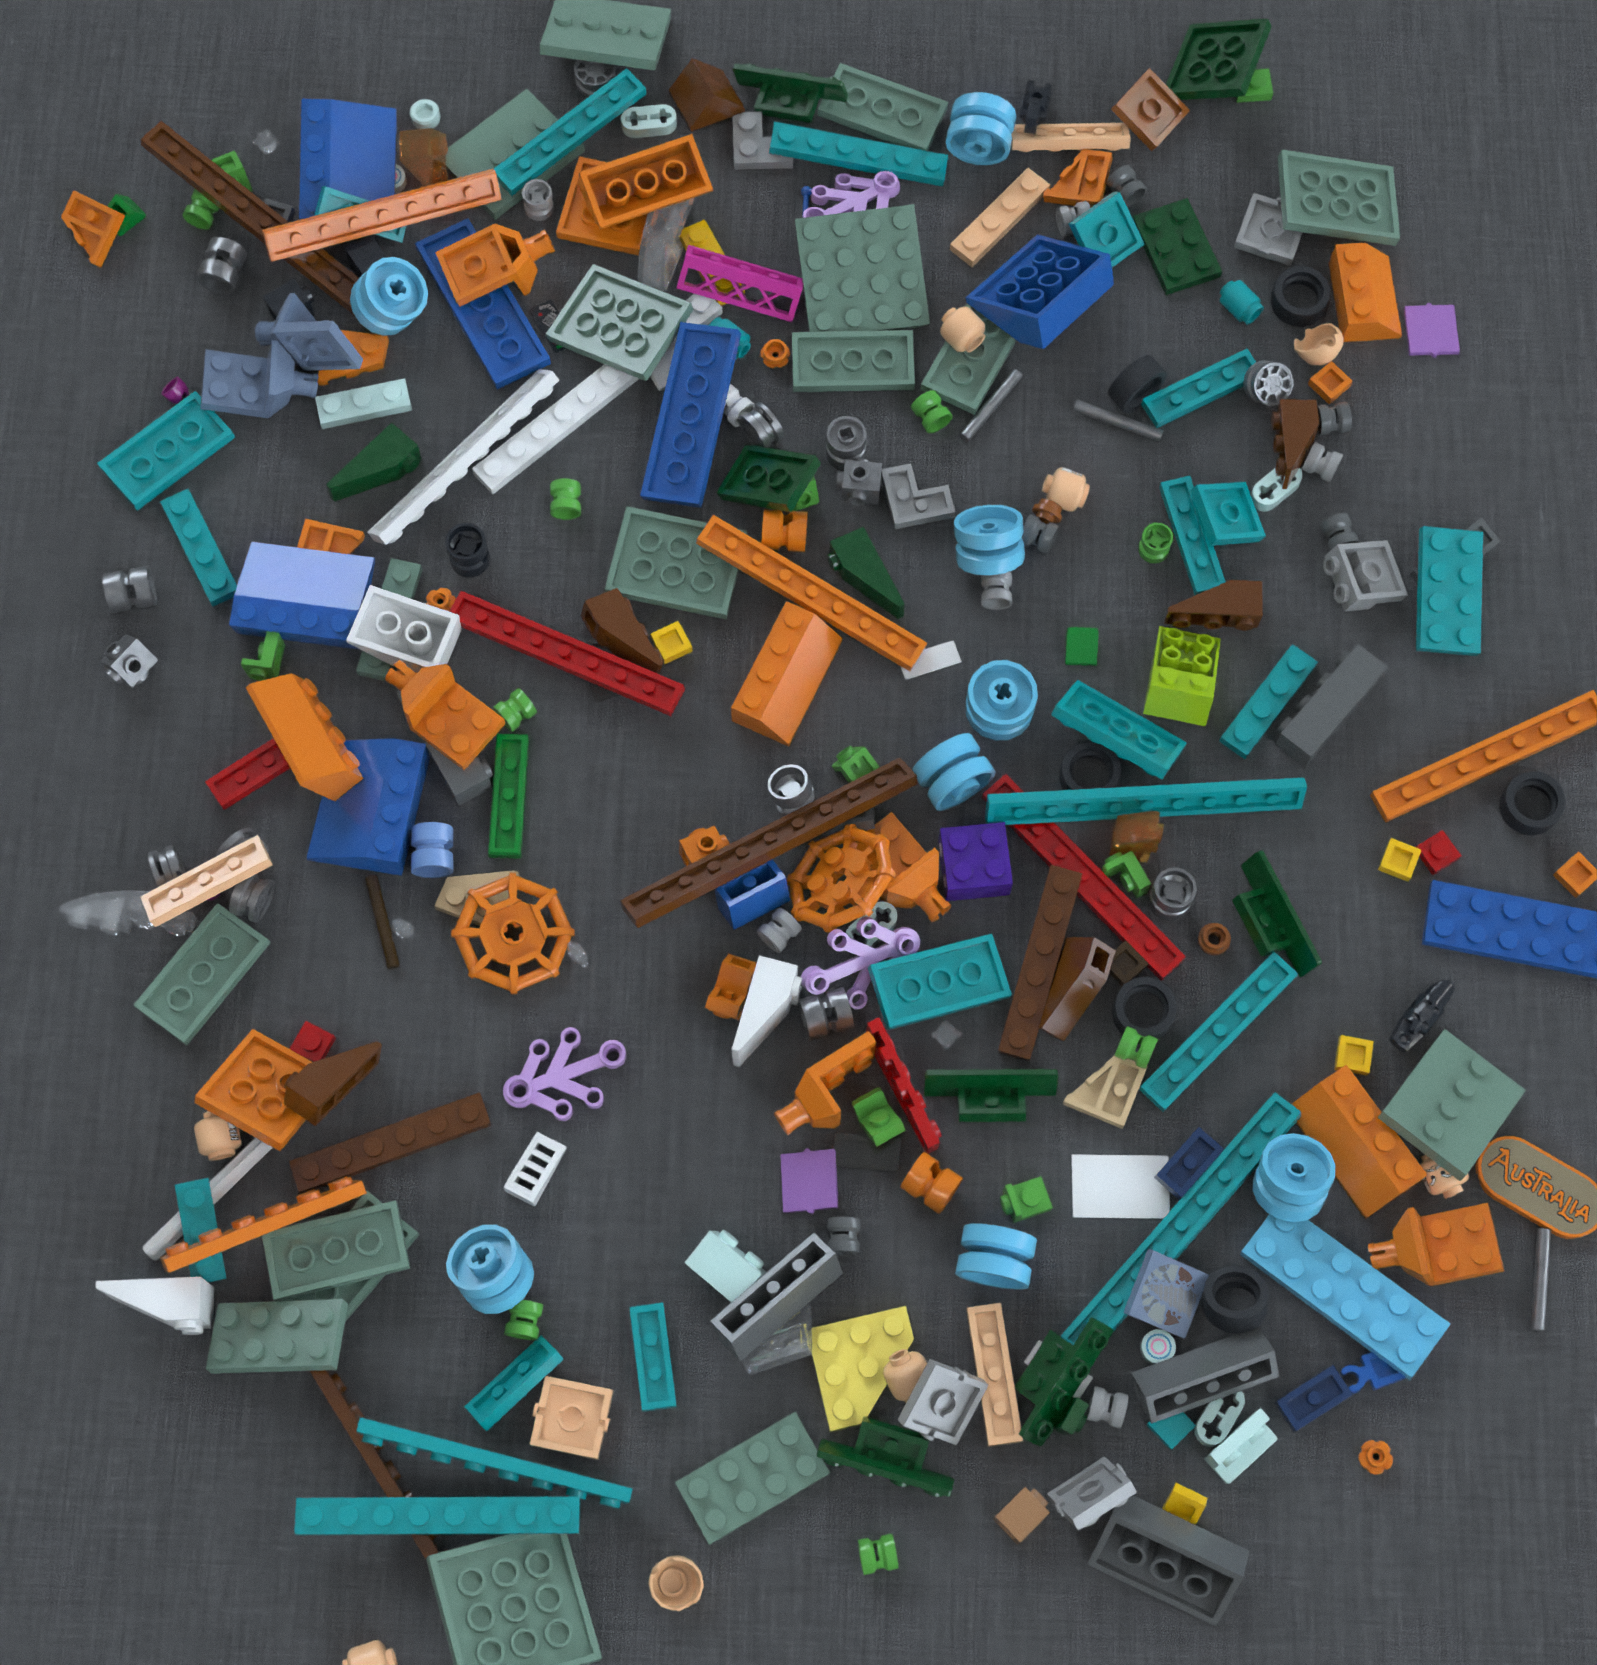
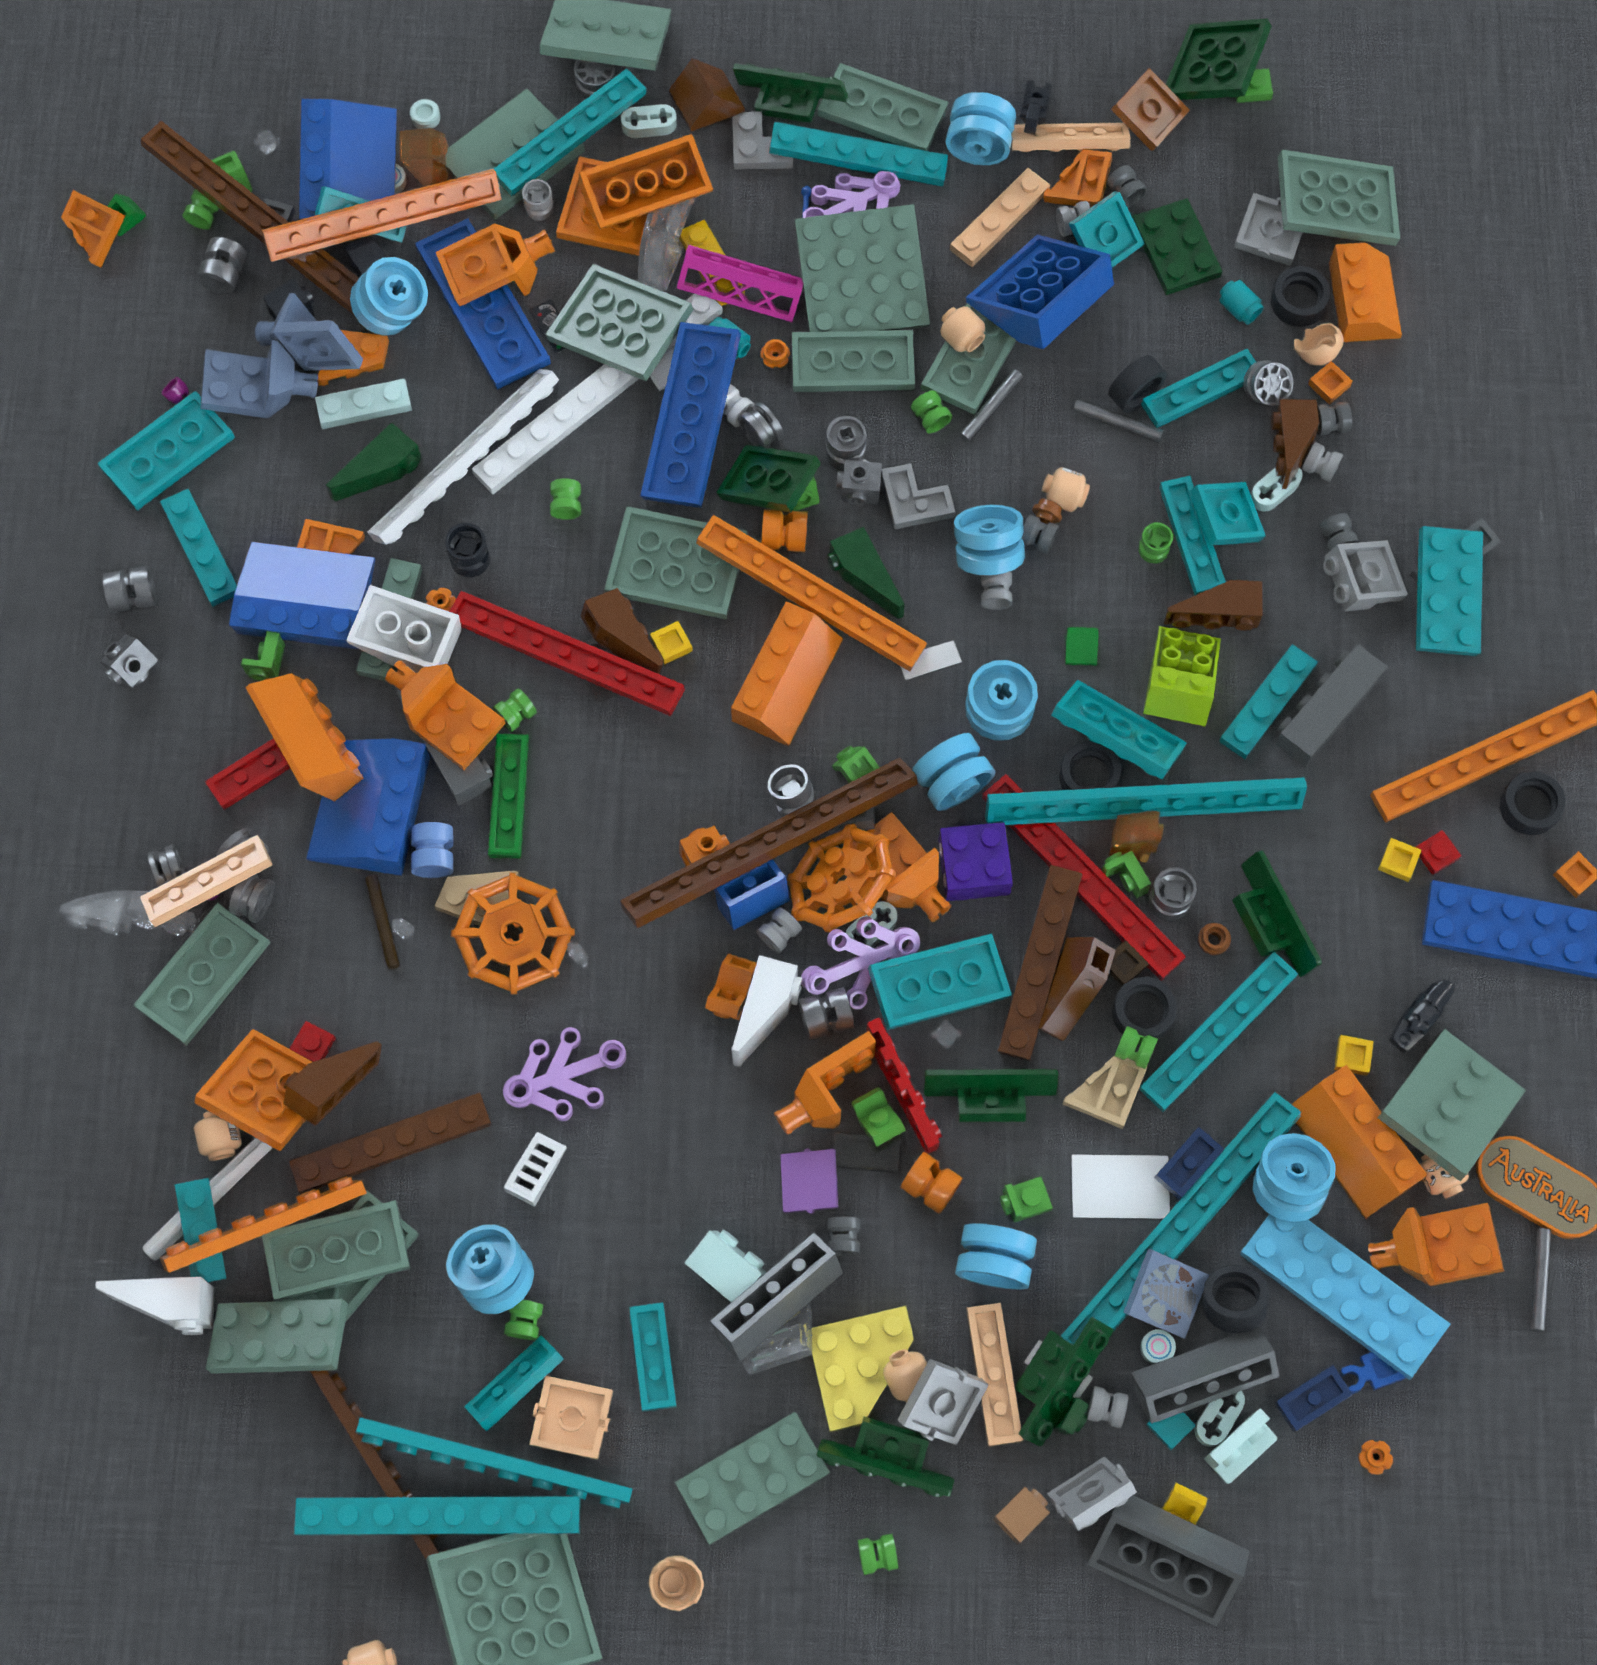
medium lavender piece [1404,303,1460,358] -> none

